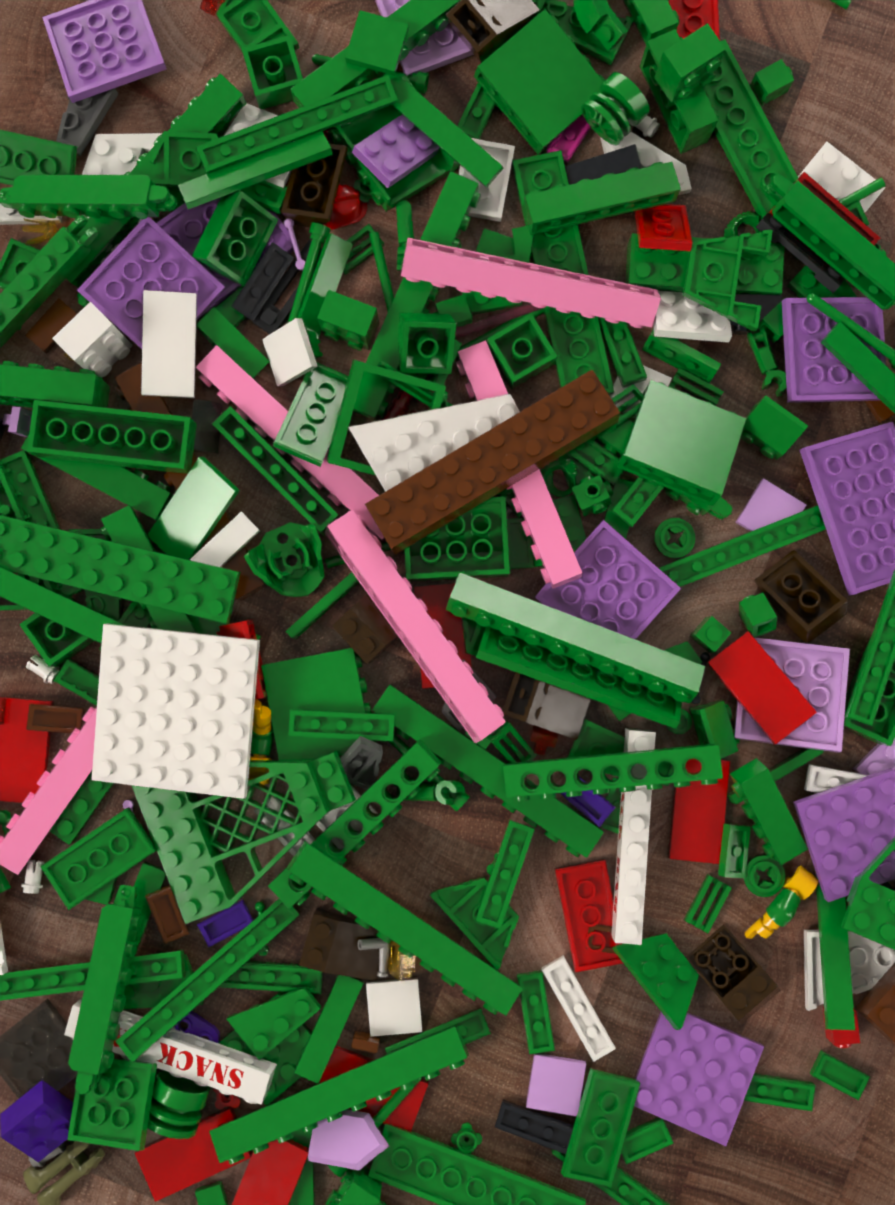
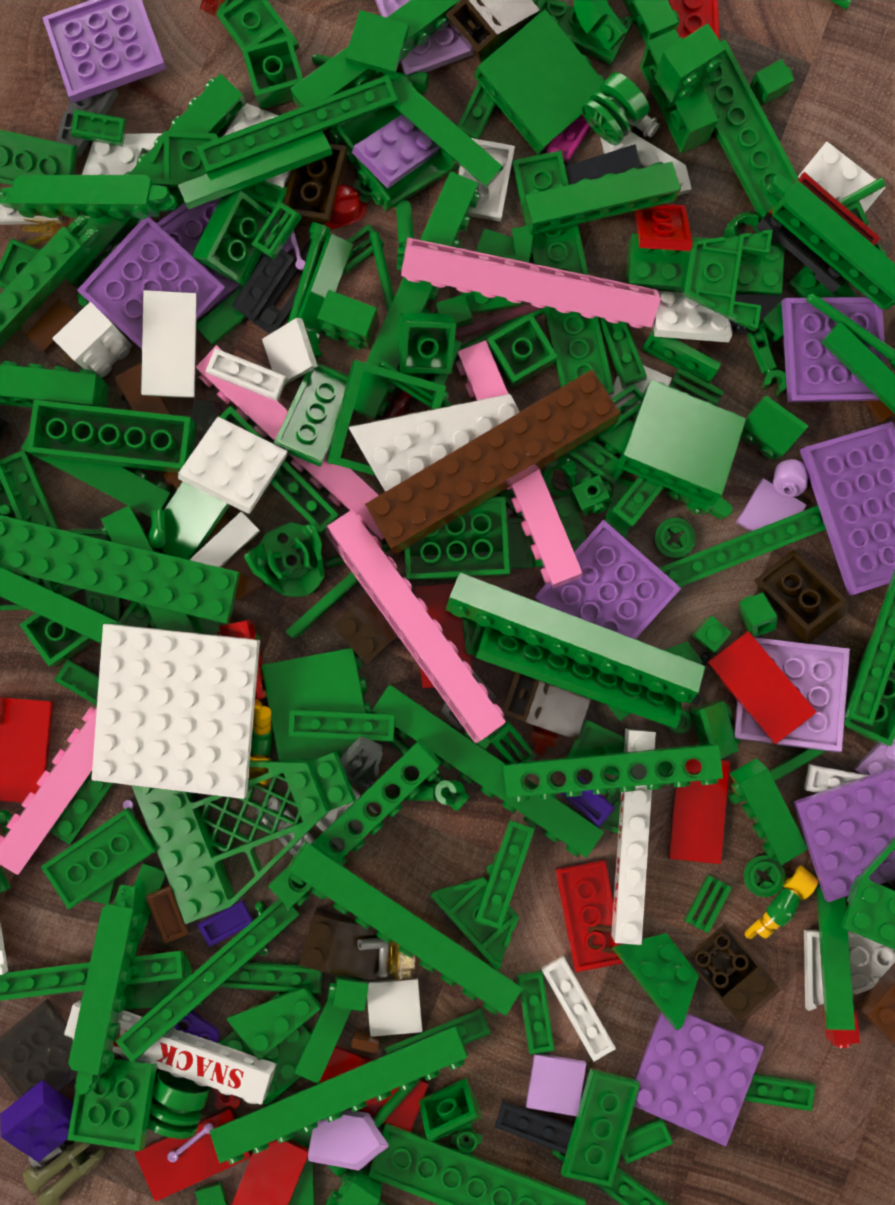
tile [2,407,32,438] -> none
white pin [21,860,44,894] -> none
white pin [26,655,59,684] -> none
reddish brown tile [26,703,83,733] -> none
green tile [196,307,270,379] -> none
green plate [718,823,751,878] -> none
green tile [810,1050,870,1100] -> none
none -> green plate [71,109,127,147]
none -> green arm [148,510,166,549]
none -> lavender hinge [167,1123,214,1162]
none -> white plate [178,417,287,514]
none -> white tile [205,348,288,402]
none -> green tile [251,201,302,260]
none -> green brick [328,976,369,1011]
none -> green slope [419,1078,483,1141]
none -> lavender head [773,459,808,497]

